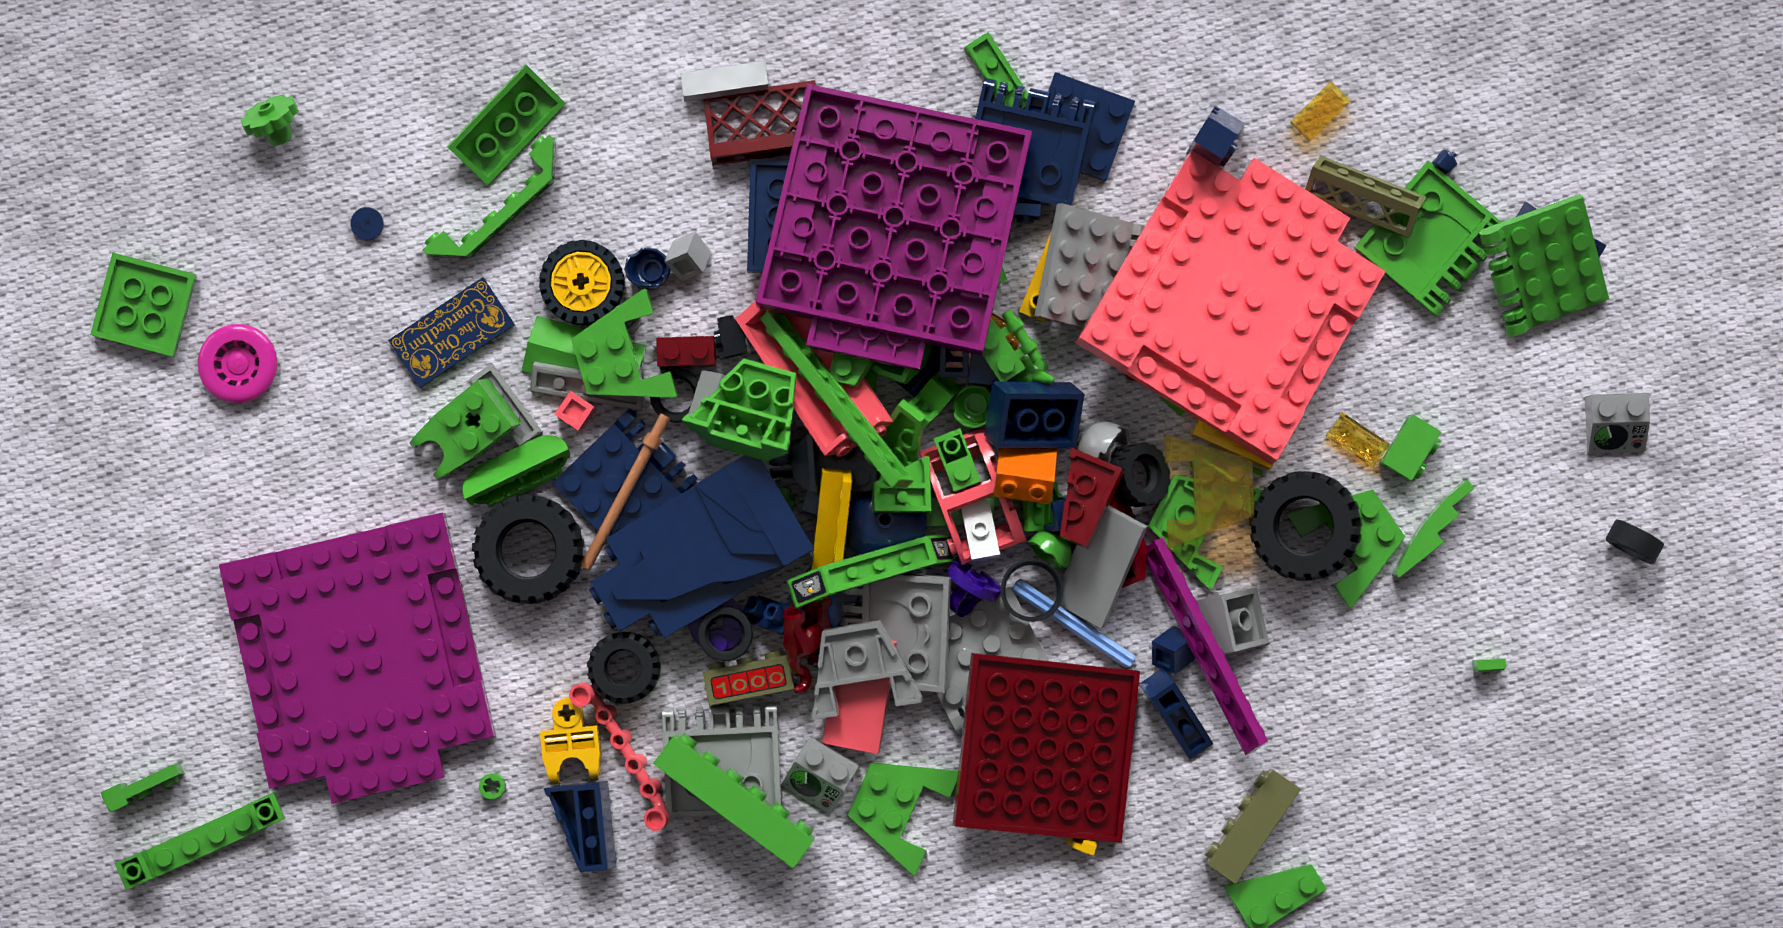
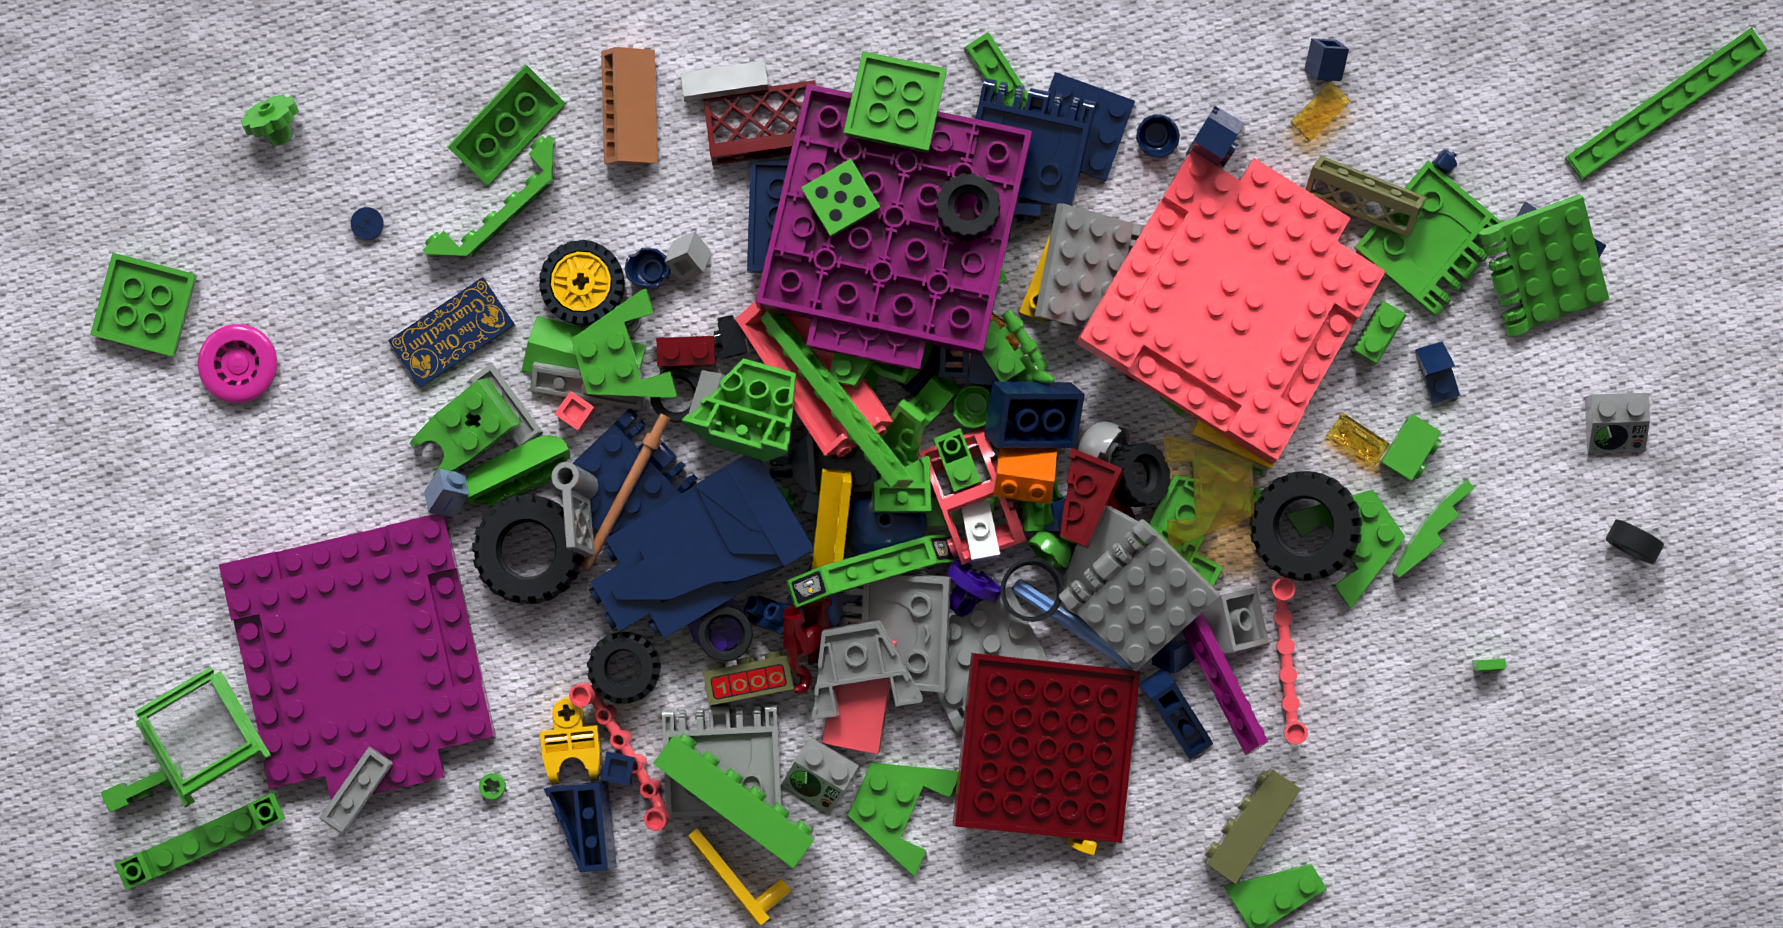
none -> piece [135,666,271,808]
none -> light grey tile [319,747,394,835]
none -> sand blue brick [424,469,469,518]
none -> light grey piece [552,462,598,557]
none -> nougat brick [601,47,658,165]
none -> dark blue panel [601,751,635,786]
none -> yellow piece [686,828,792,926]
none -> bright green tile [801,159,880,238]
none -> bright green plate [844,51,947,153]
none -> black tyre [936,173,1000,241]
none -> light grey hinge [1059,519,1219,671]
none -> dark blue hair [1136,114,1180,158]
none -> coral bar [1271,577,1308,745]
none -> dark blue panel [1304,38,1349,81]
none -> bright green brick [1350,302,1407,366]
none -> dark blue slope [1415,341,1460,404]
none -> bright green tile [1565,27,1768,180]

